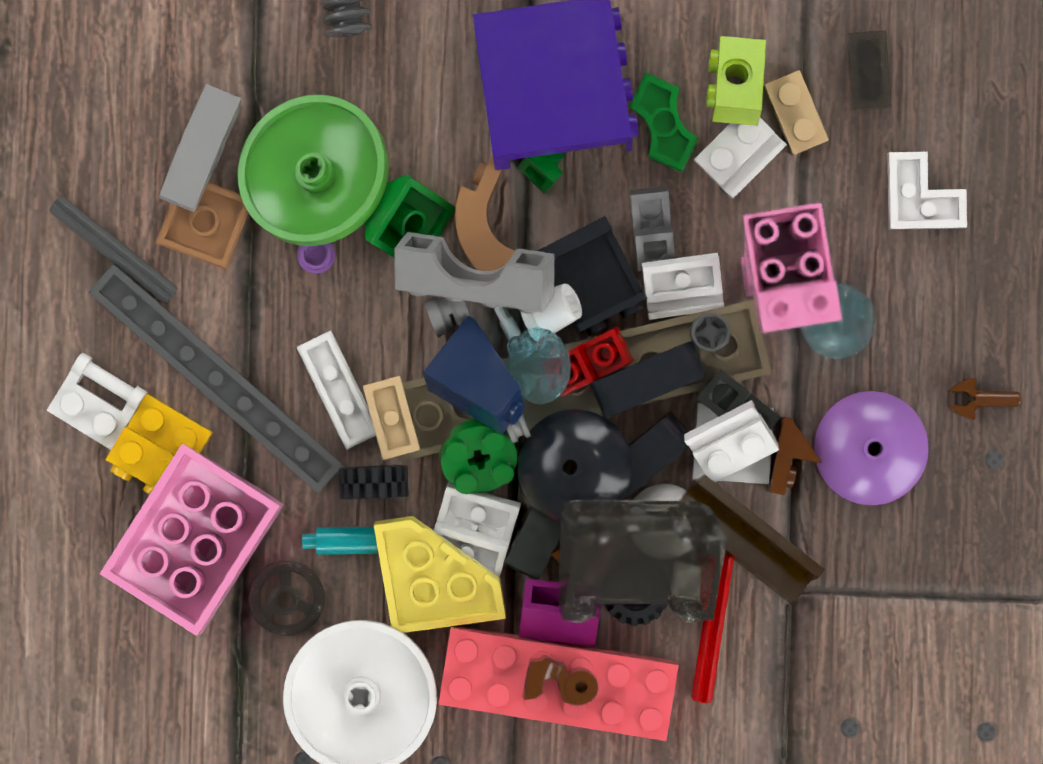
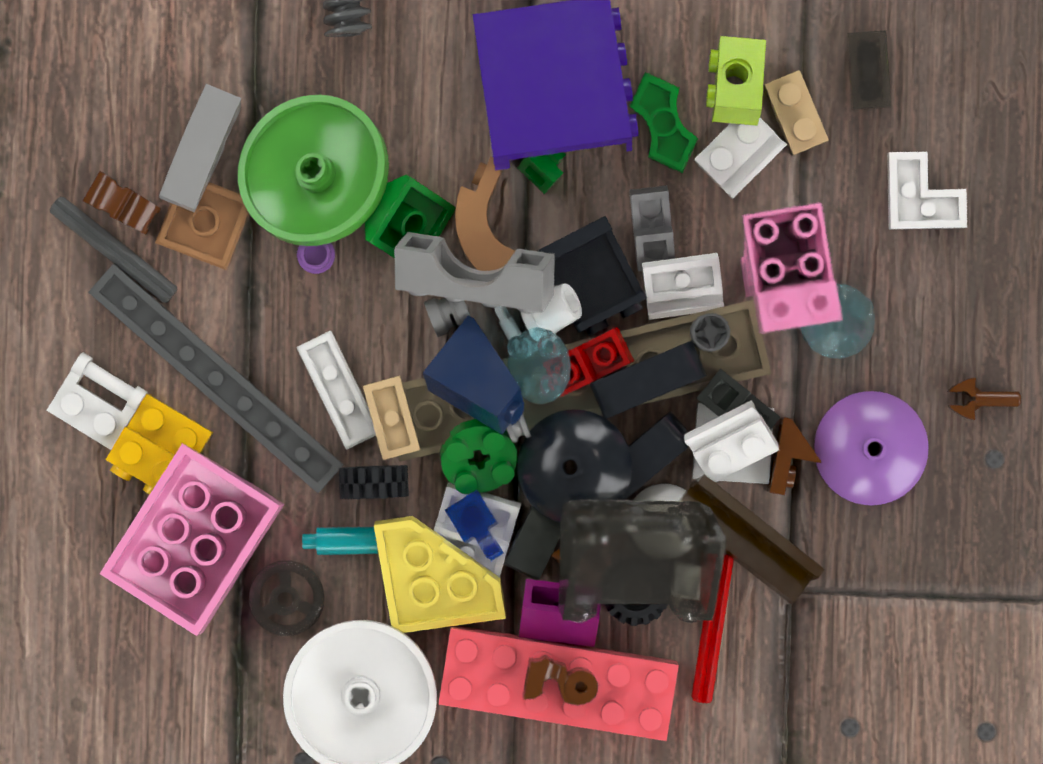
none -> reddish brown leg [83,171,161,235]
none -> clear blue plate [445,490,504,561]

